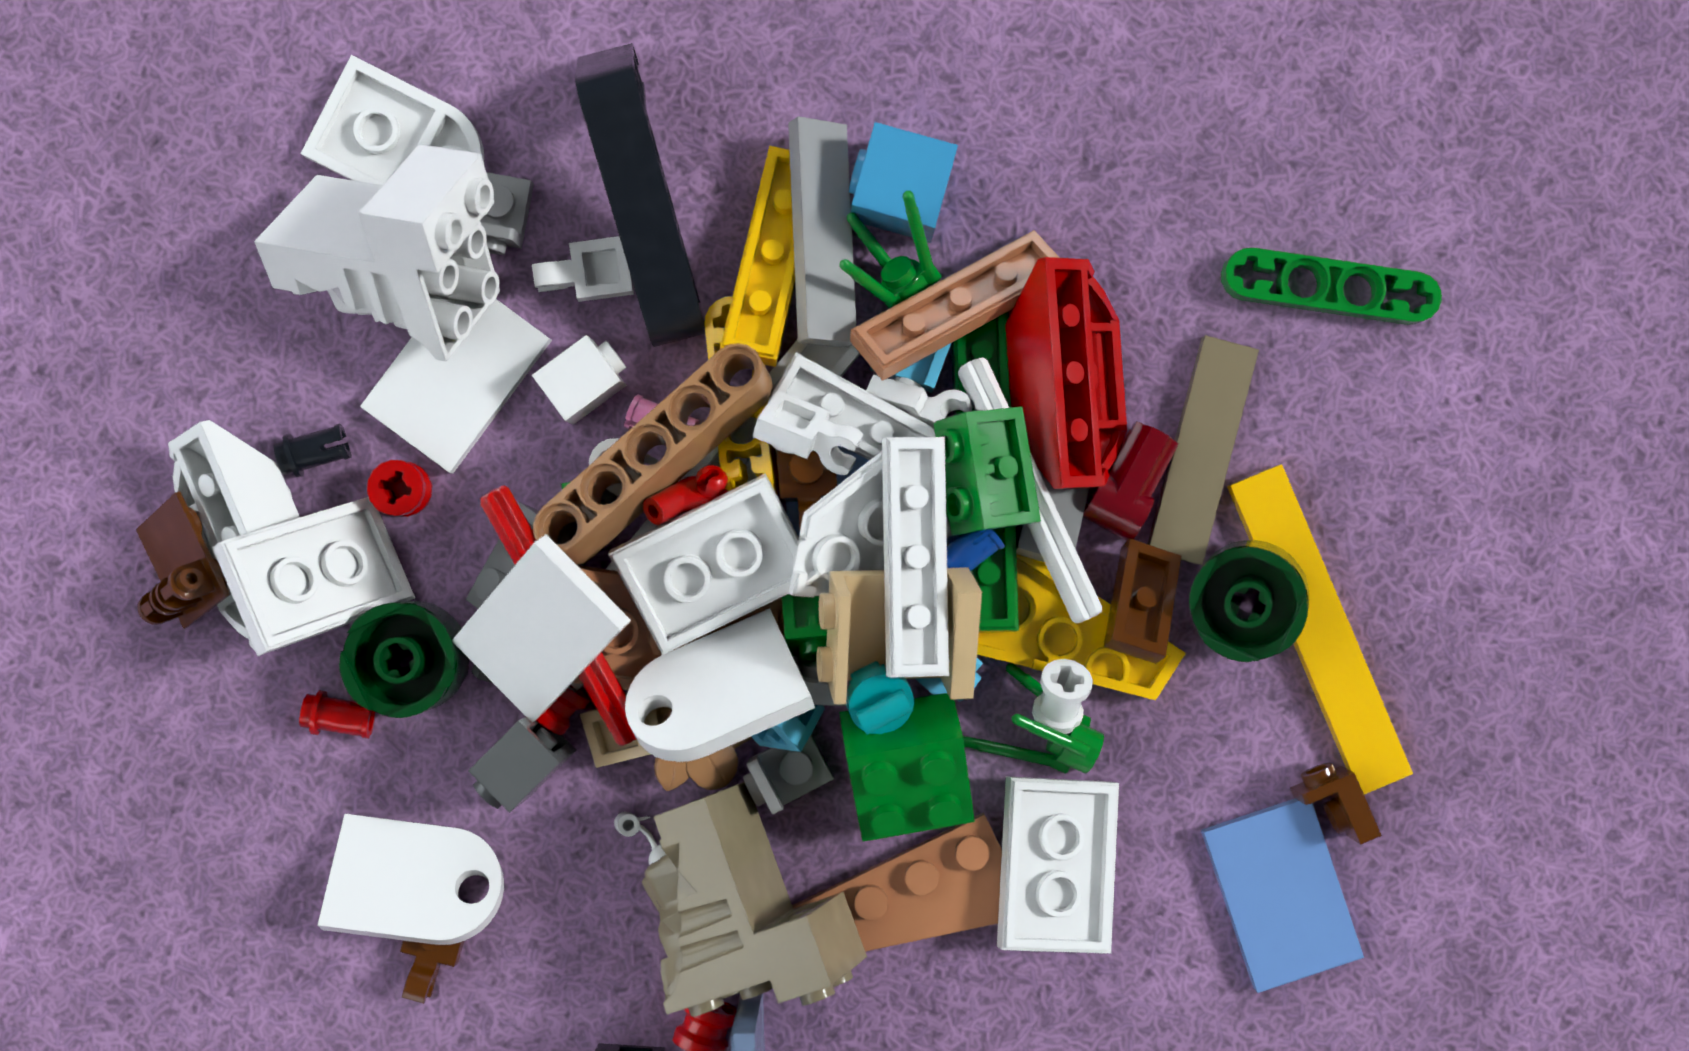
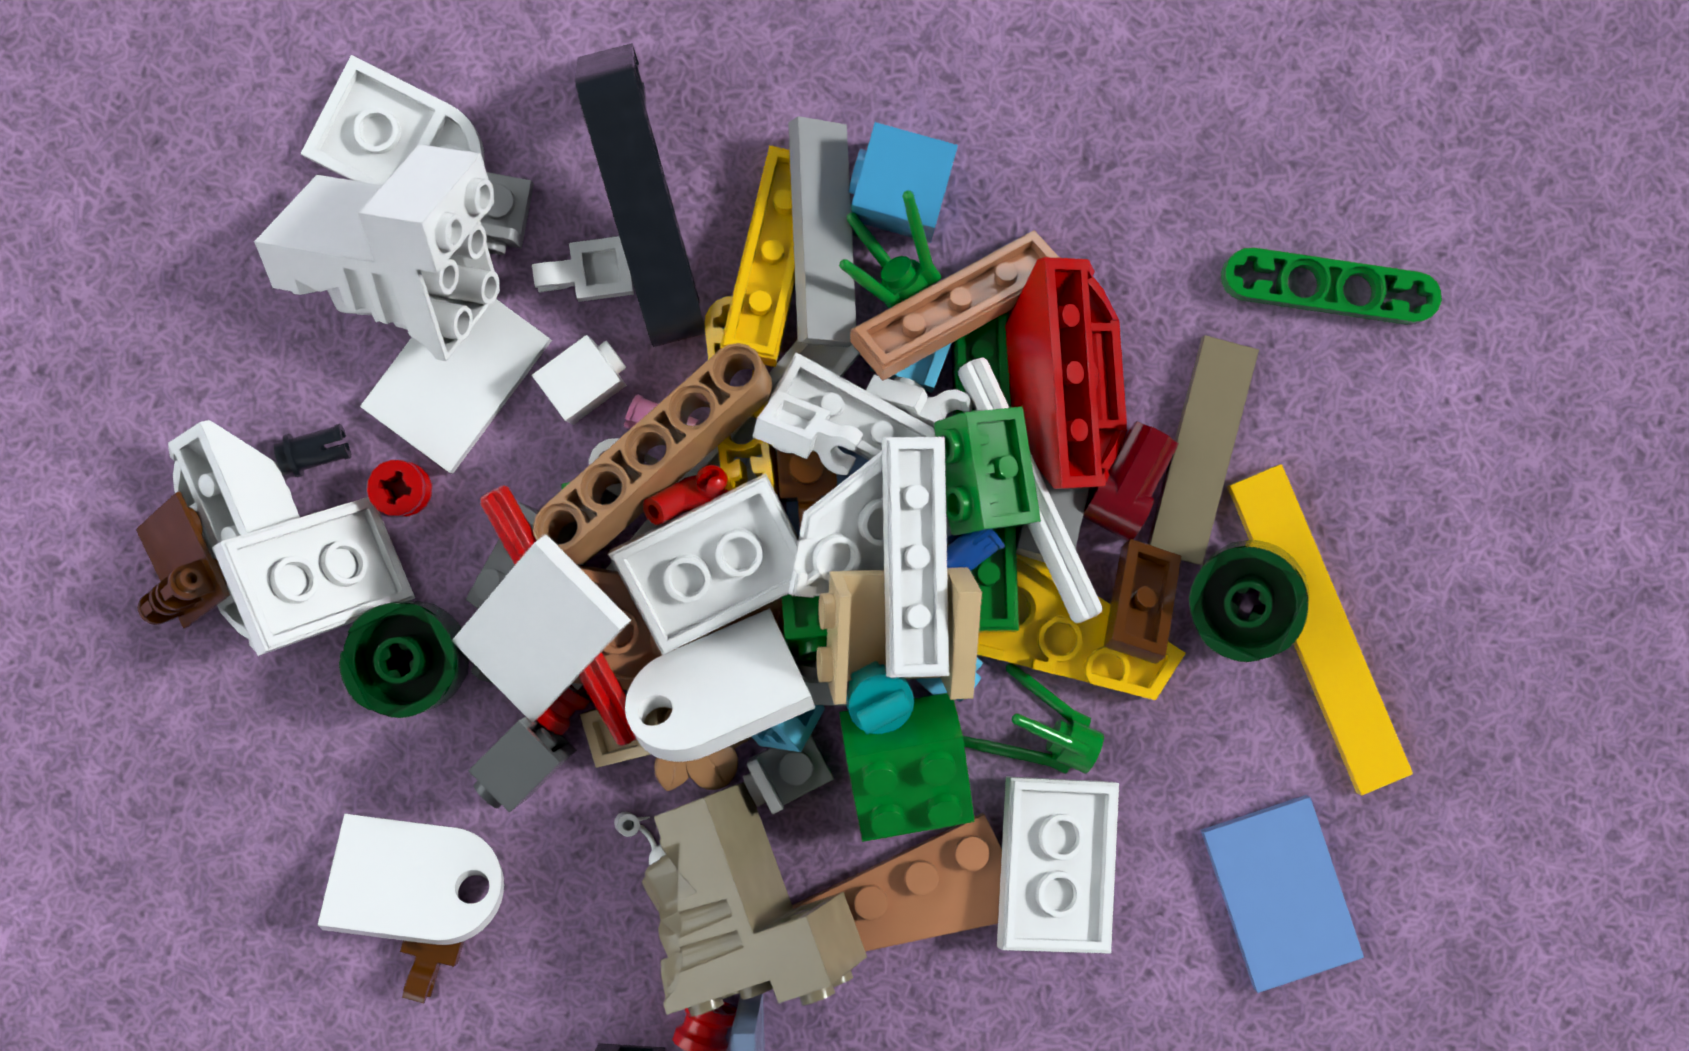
red pin [299,690,376,739] -> none
white bush [1032,659,1093,734] -> none
reddish brown bracket [1290,763,1382,845] -> none

